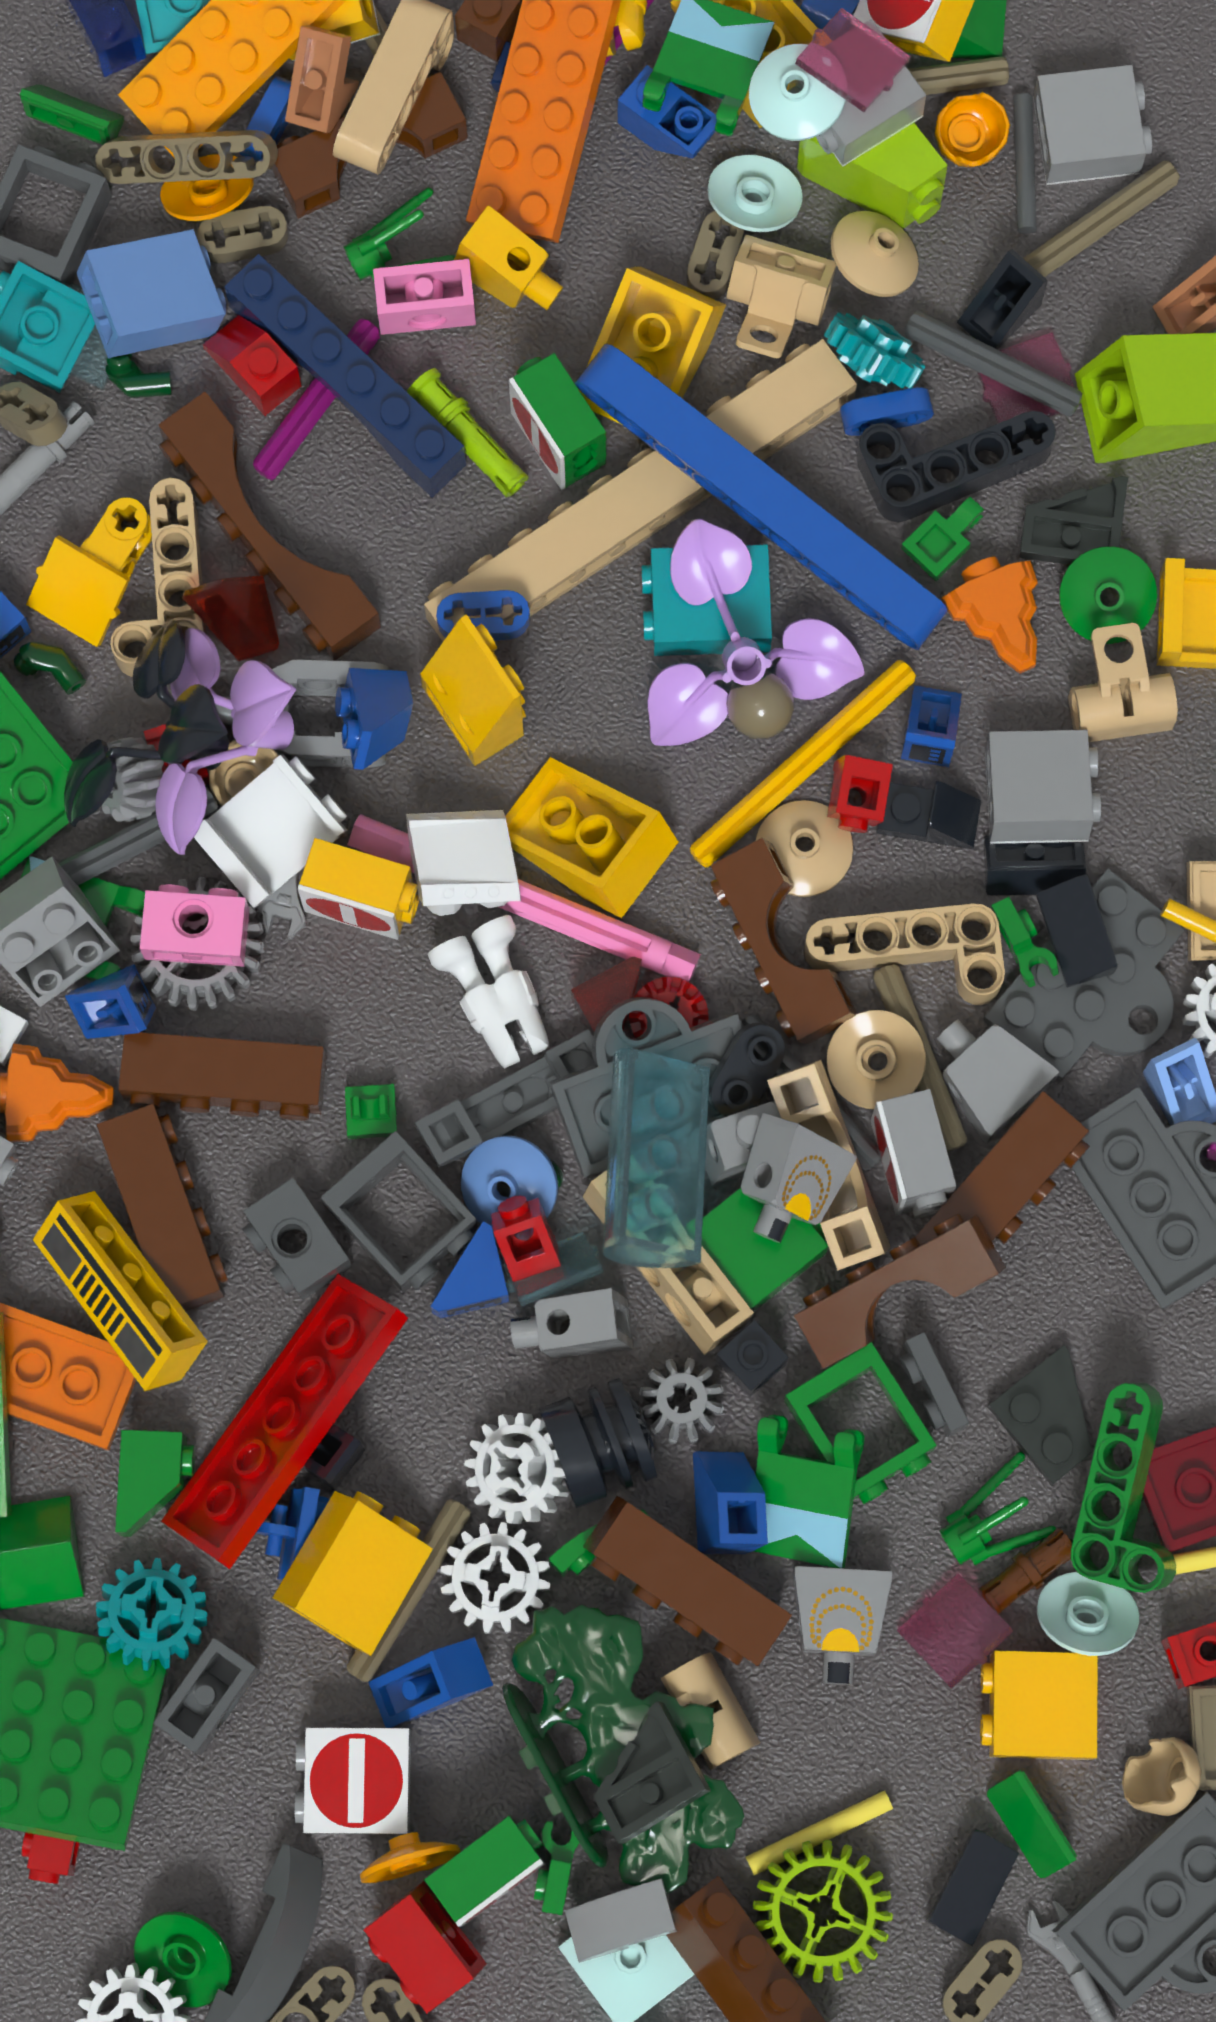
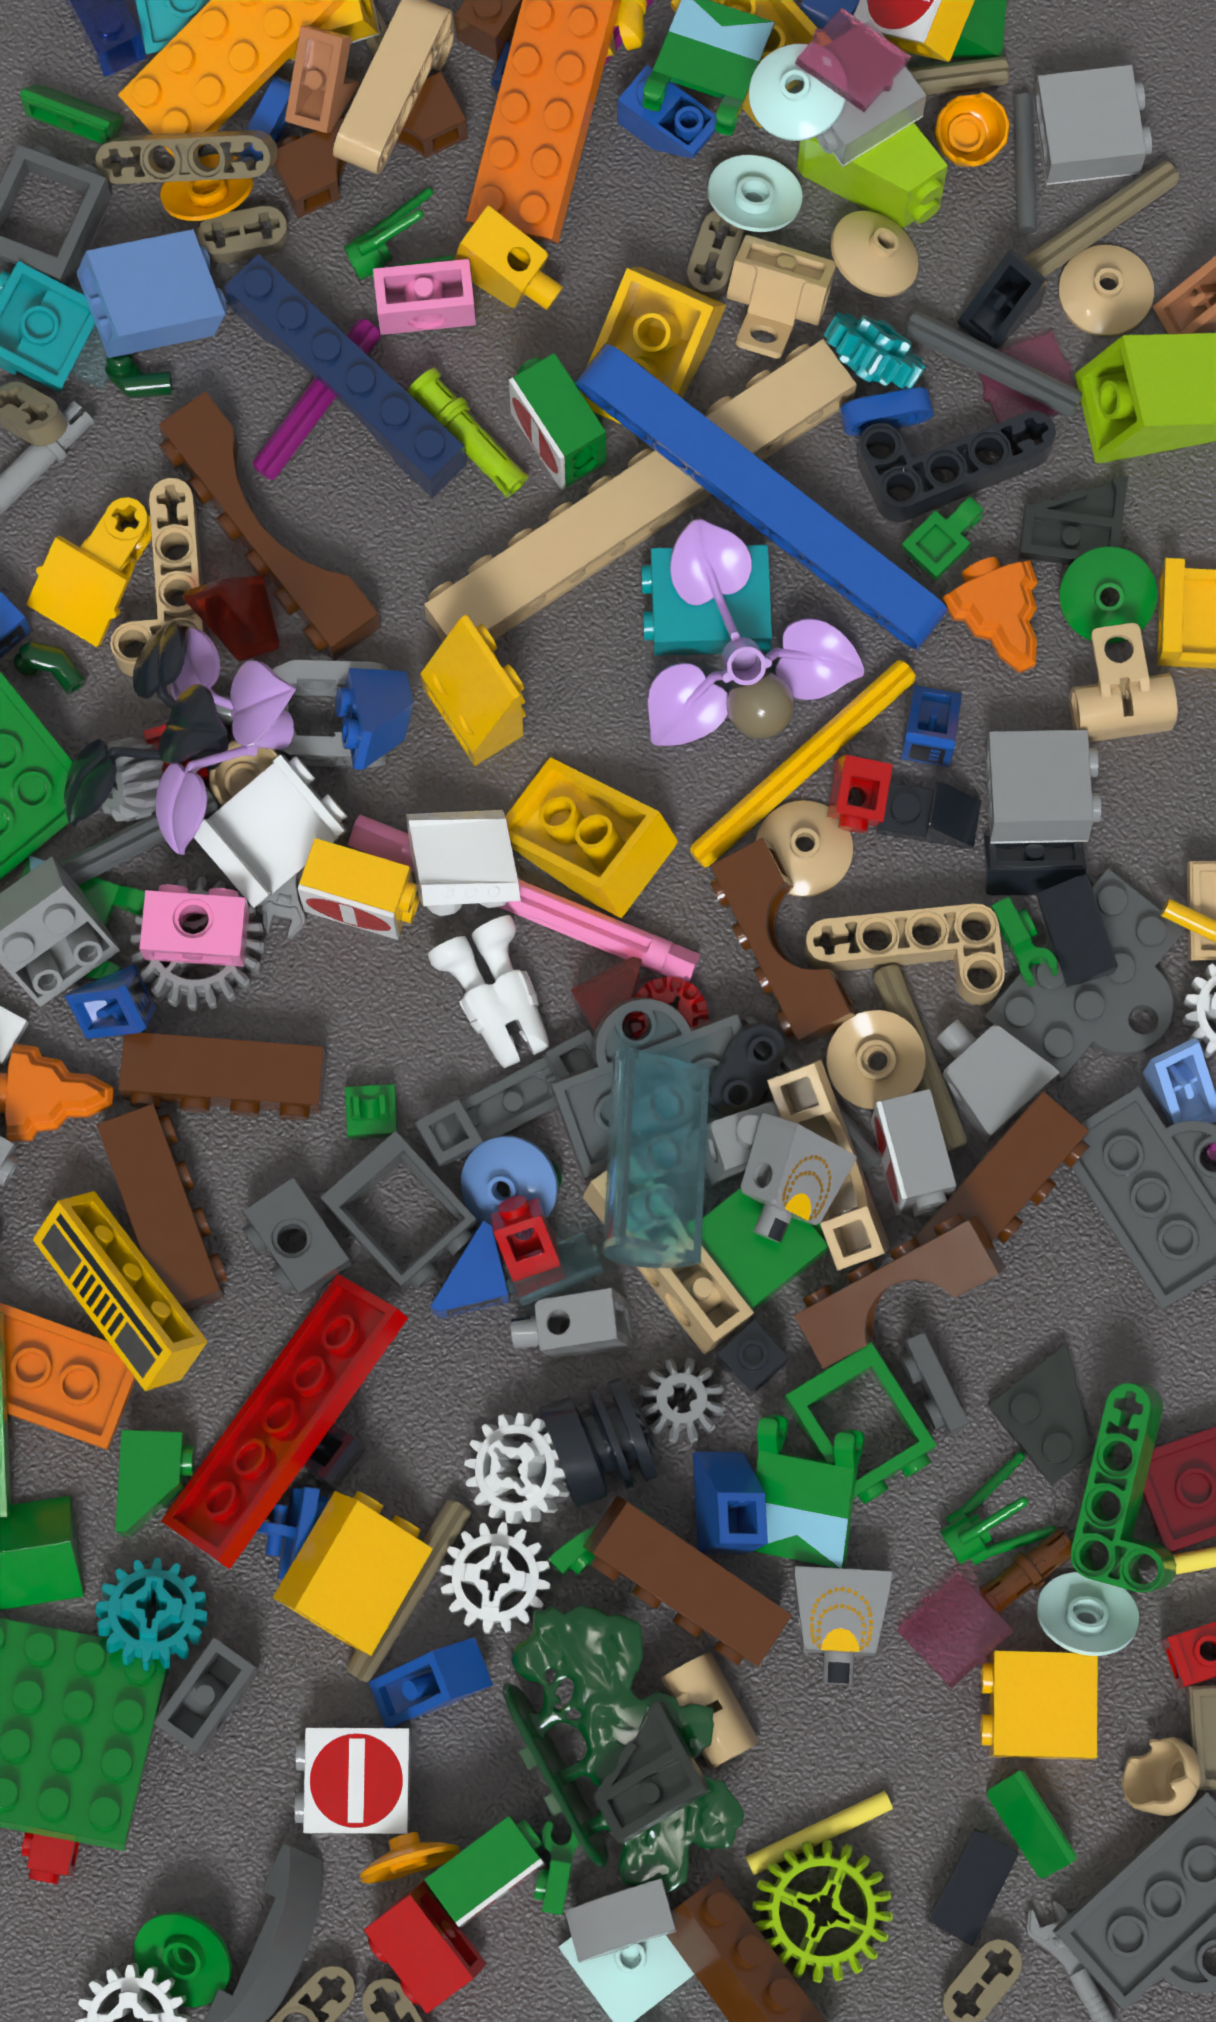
red slope [203,315,302,416] -> none
blue beam [436,590,530,641] -> none
none -> tan dish [1058,245,1154,337]

